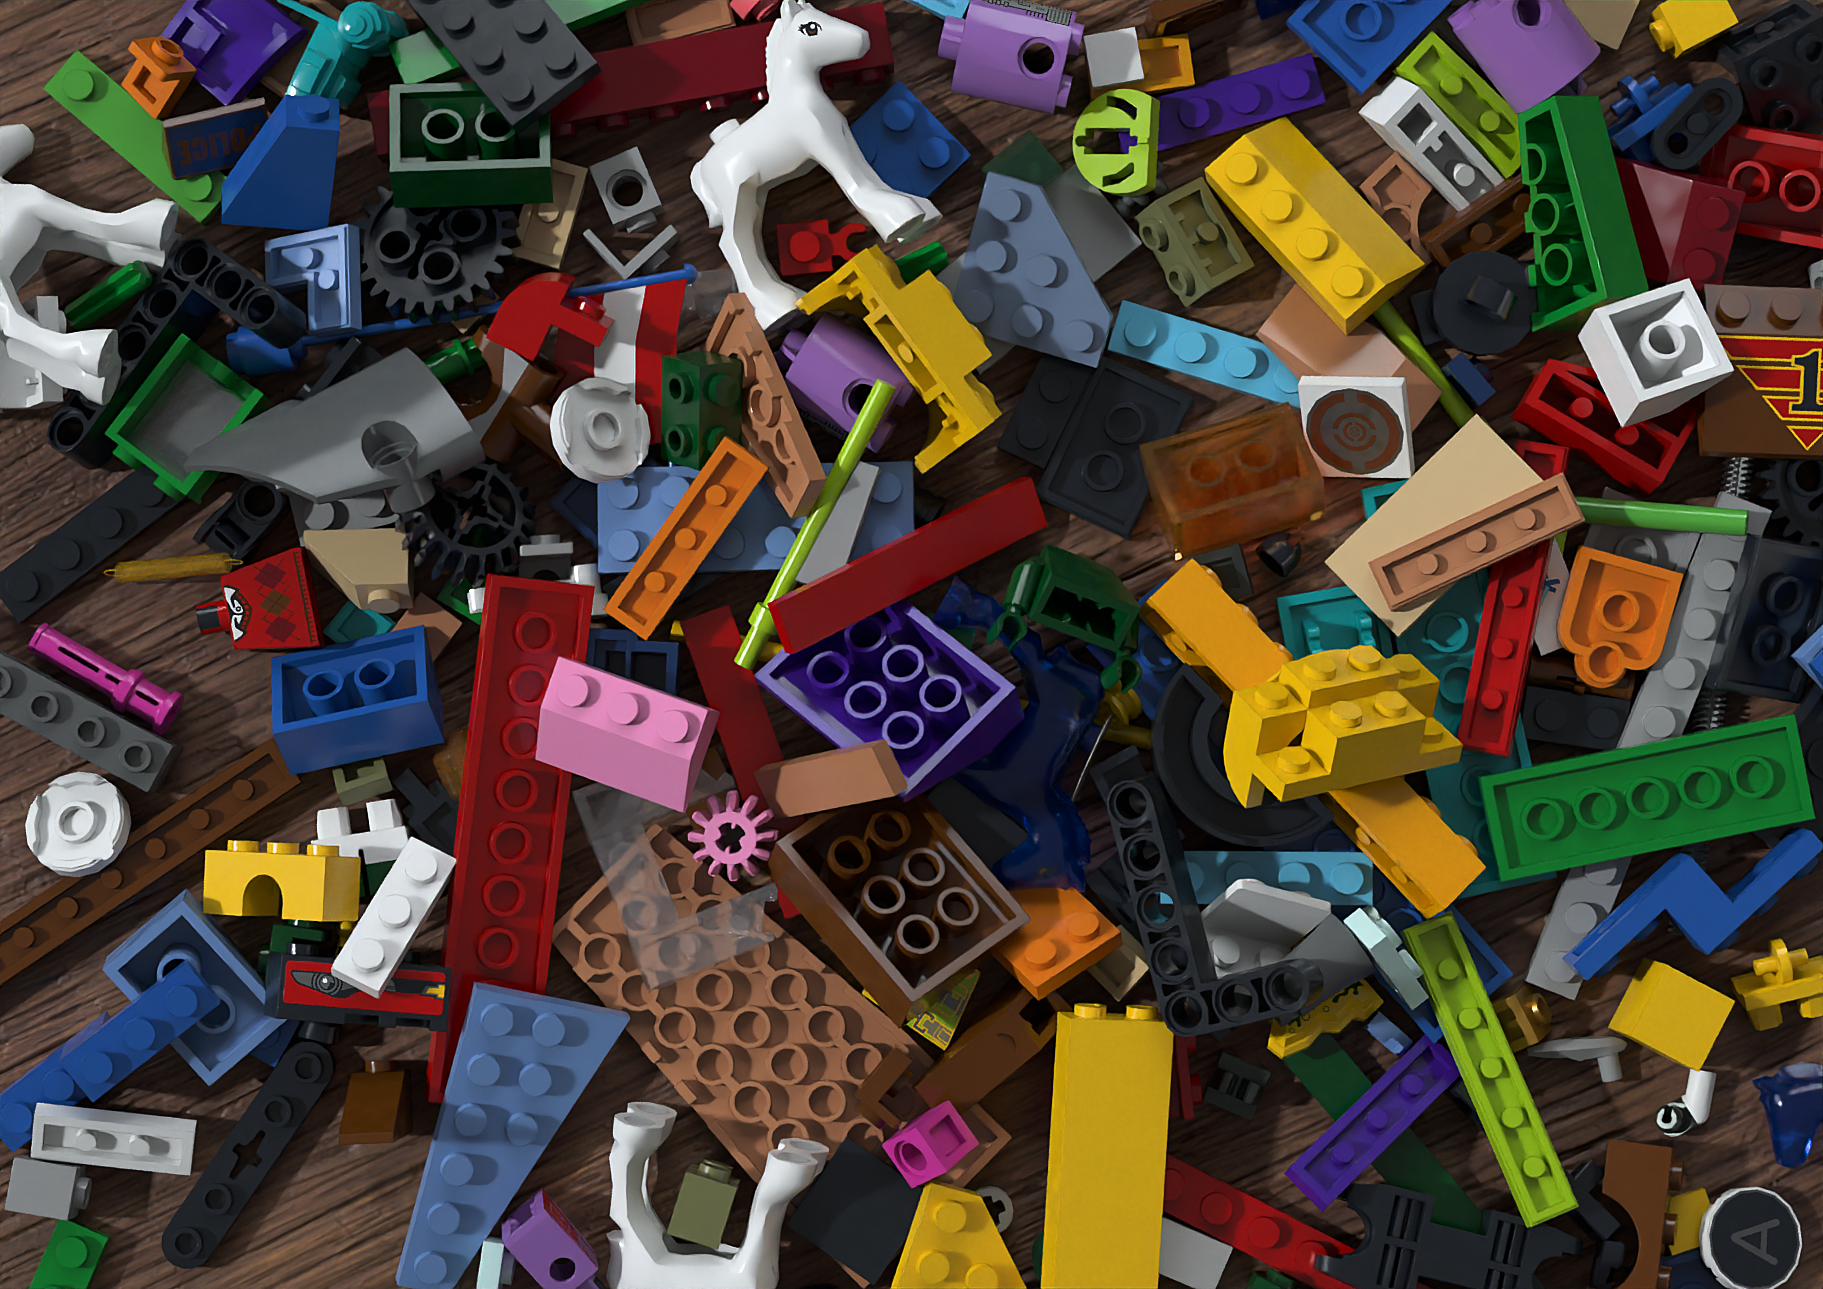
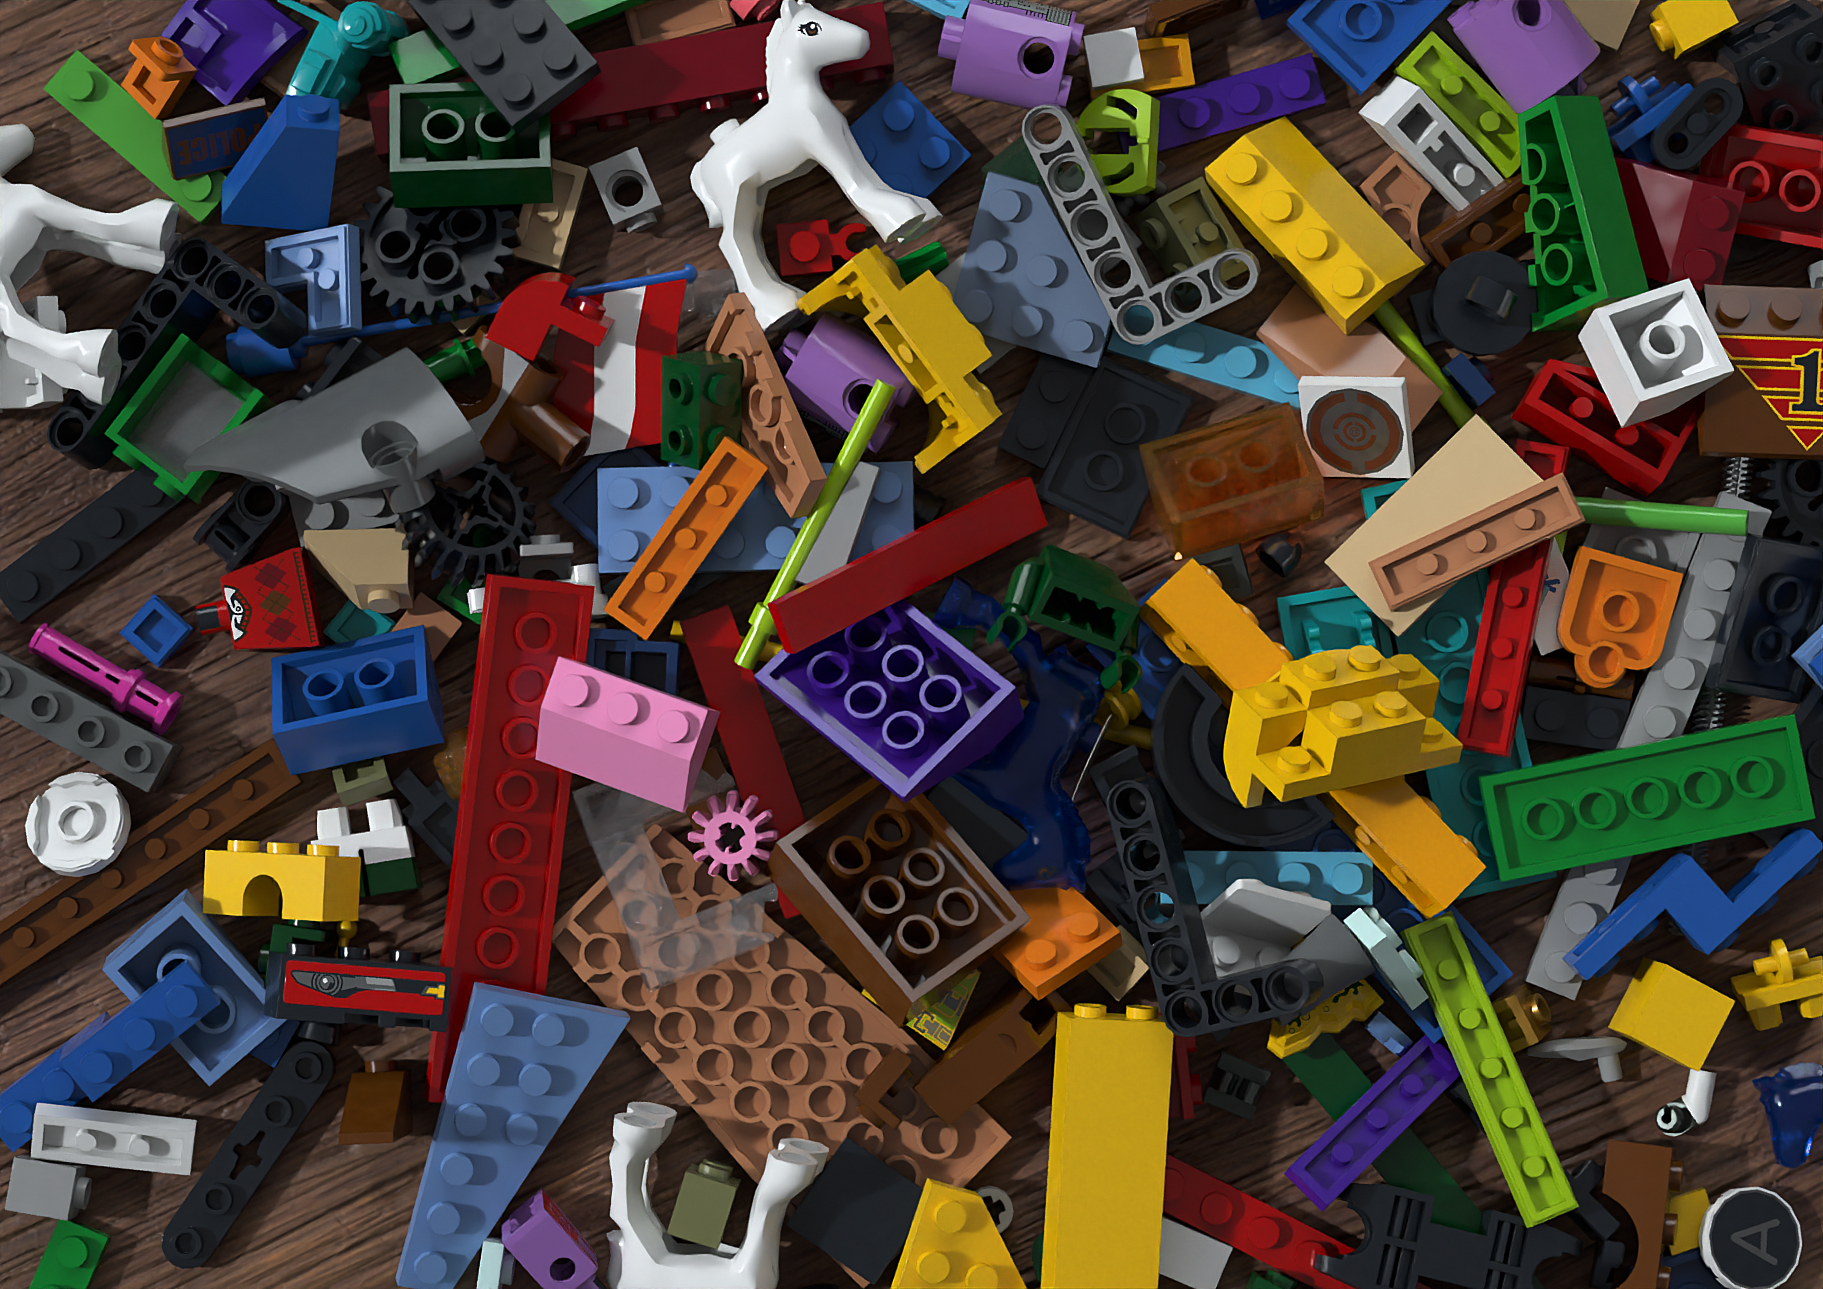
green axle [64,260,153,330] -> none
yellow piece [104,552,243,583] -> none
white plate [331,836,456,999] -> none
white tile [550,377,651,484] -> none
light grey bracket [583,224,680,280] -> none
nougat tile [753,739,908,820] -> none
dark pink brick [882,1100,979,1188] -> none
none -> blue tile [119,594,196,668]
none -> light grey beam [1022,103,1261,345]

